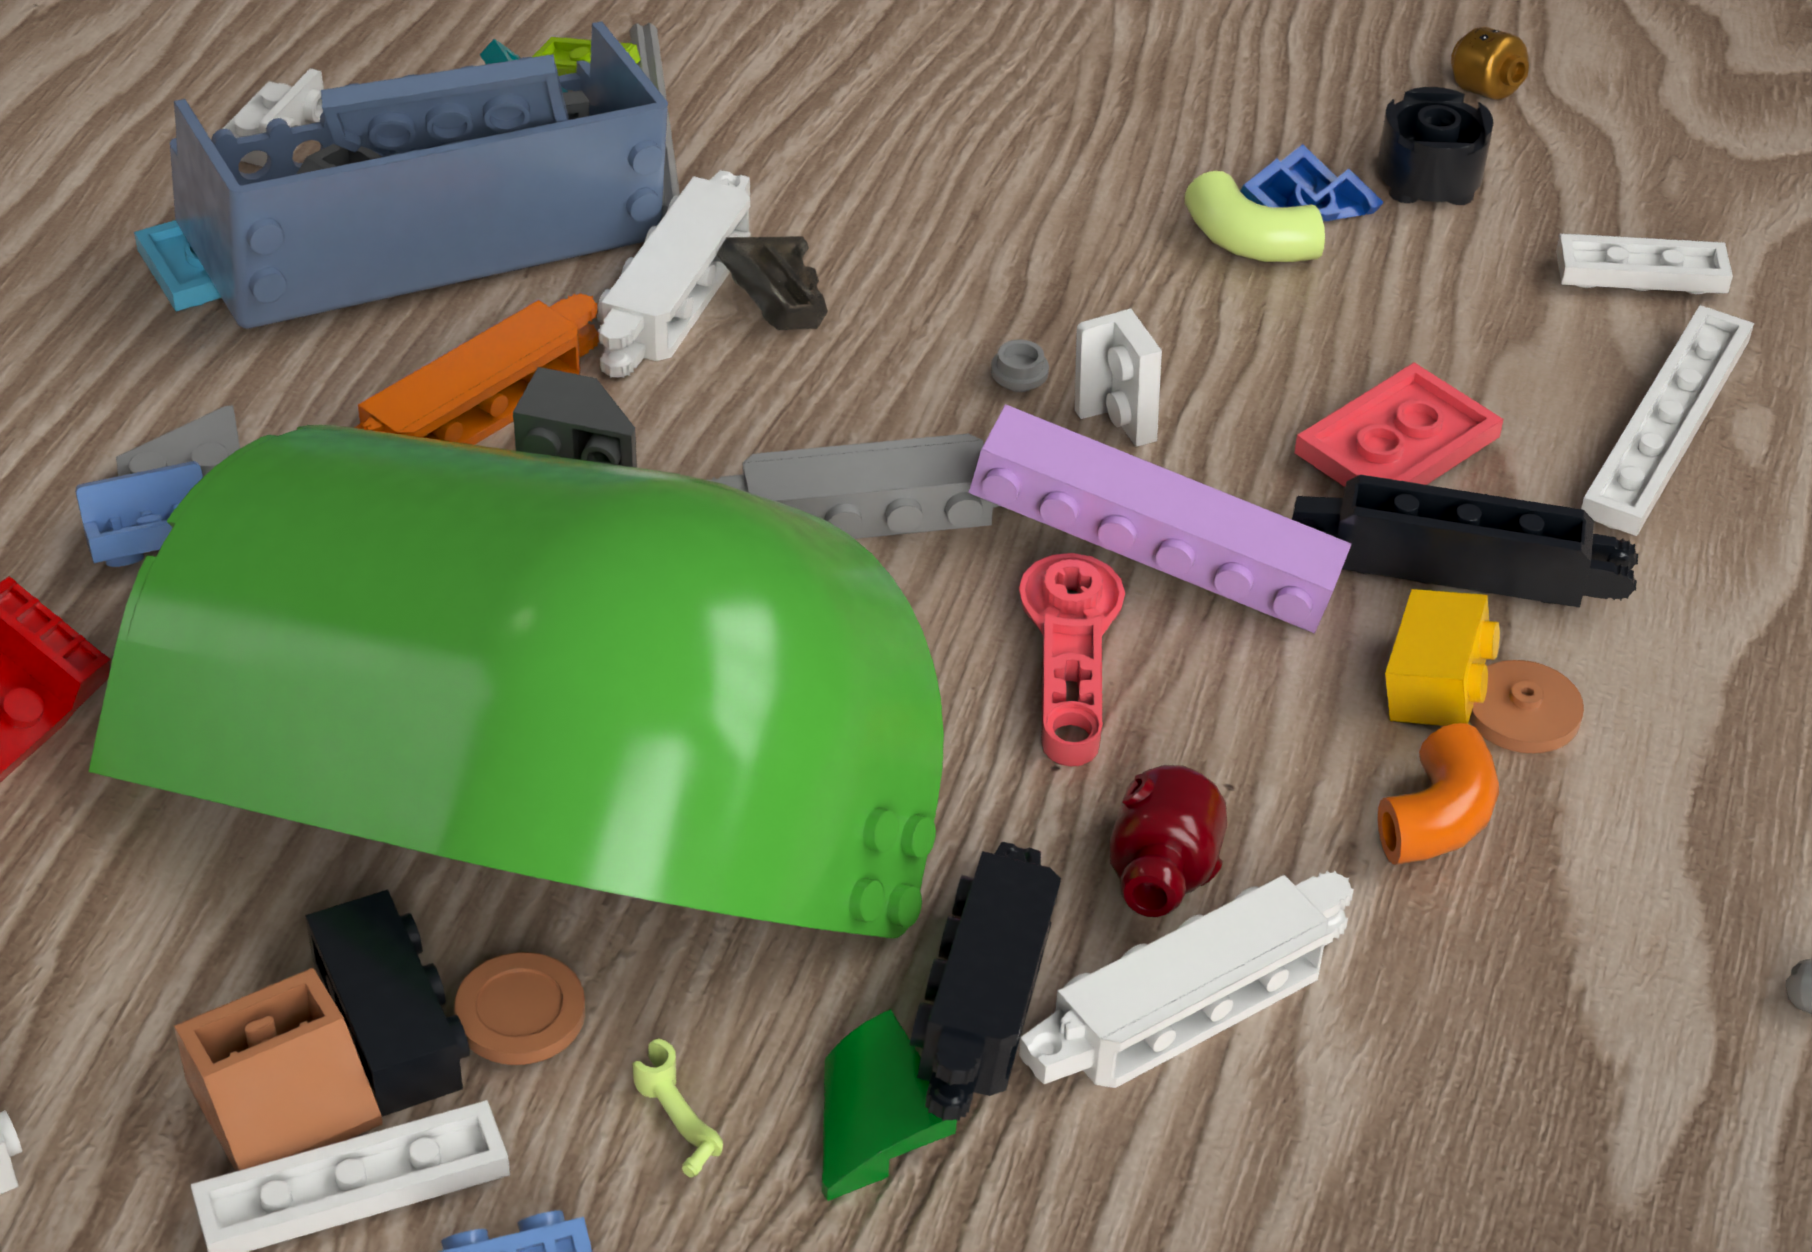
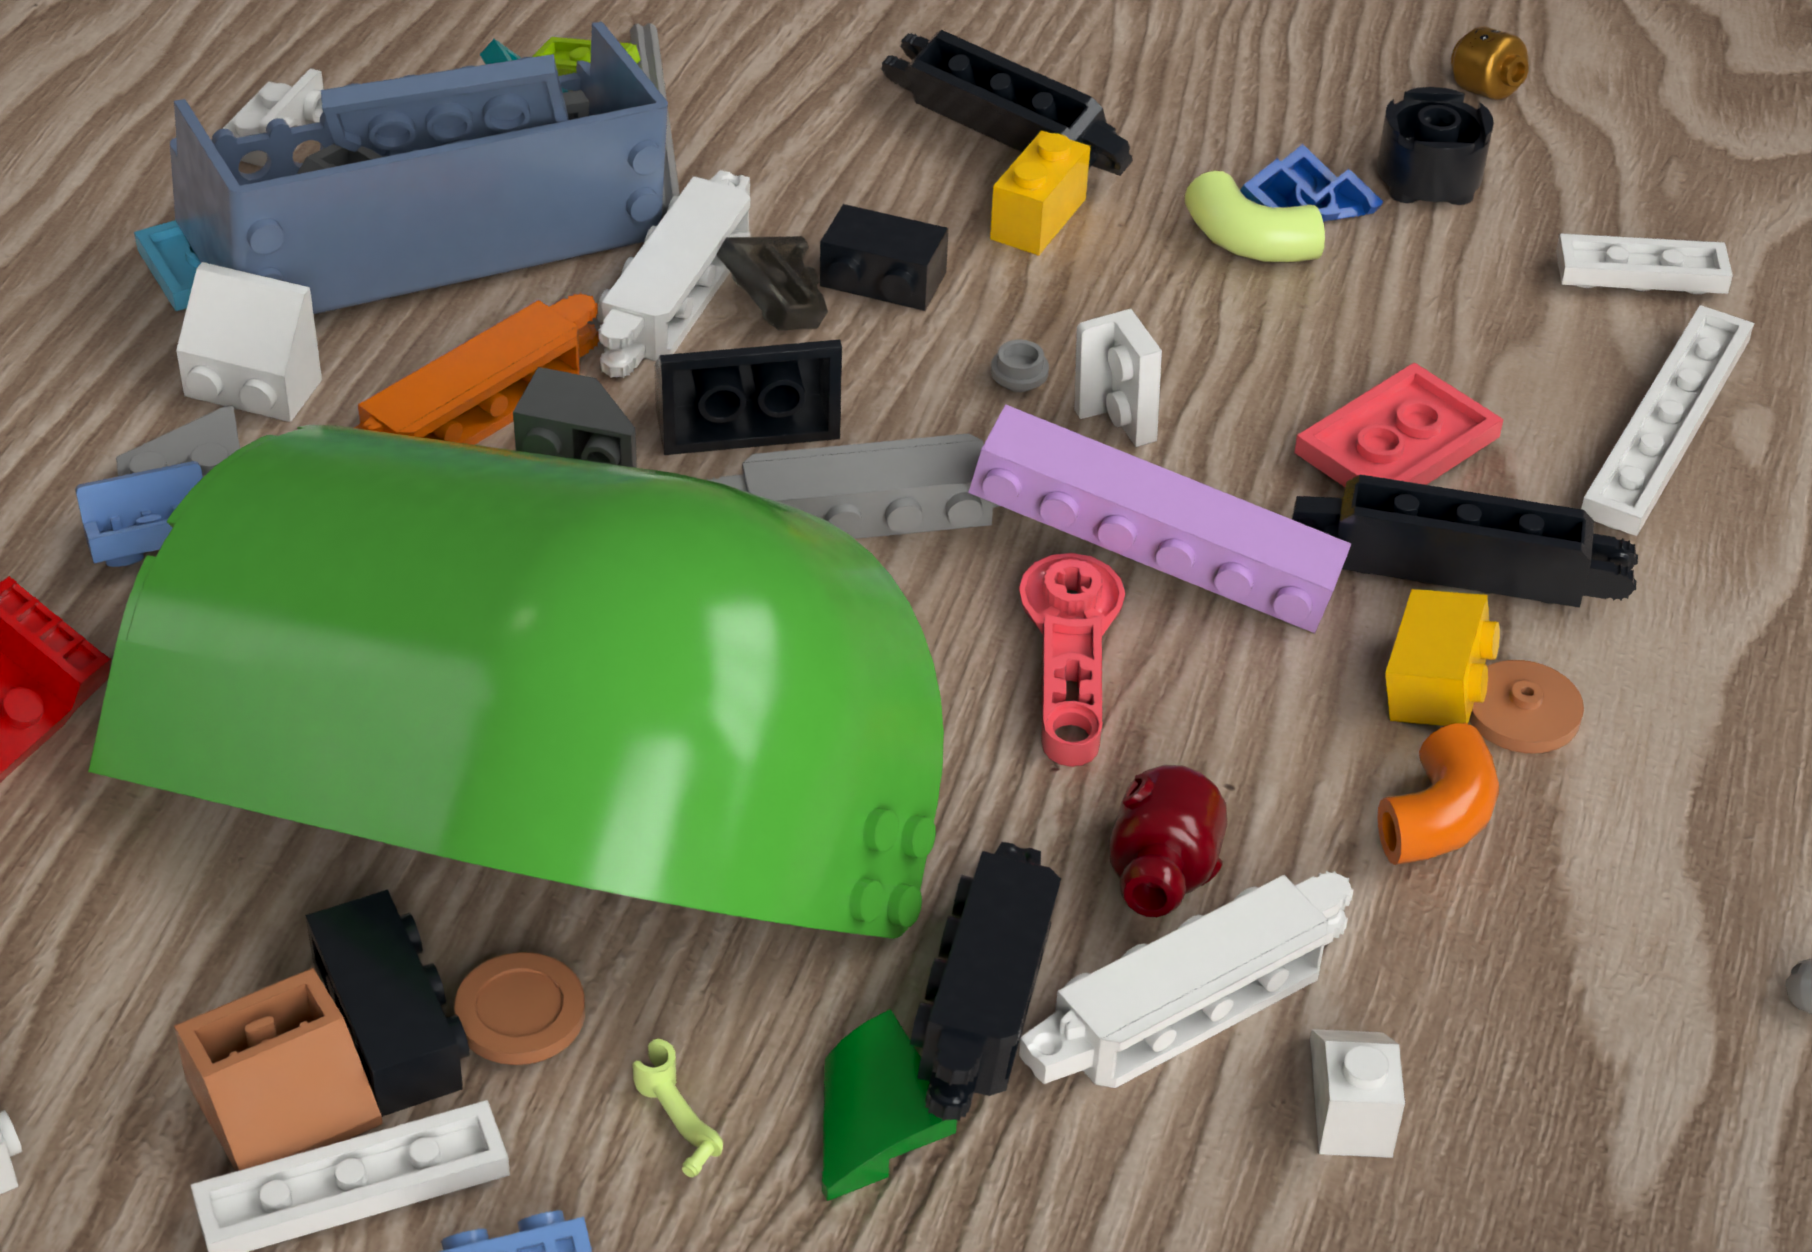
none -> white slope [176,262,322,422]
none -> black slope [654,339,842,455]
none -> black brick [820,204,949,311]
none -> black hinge [881,30,1133,176]
none -> yellow brick [990,130,1090,256]
none -> white slope [1310,1029,1405,1158]

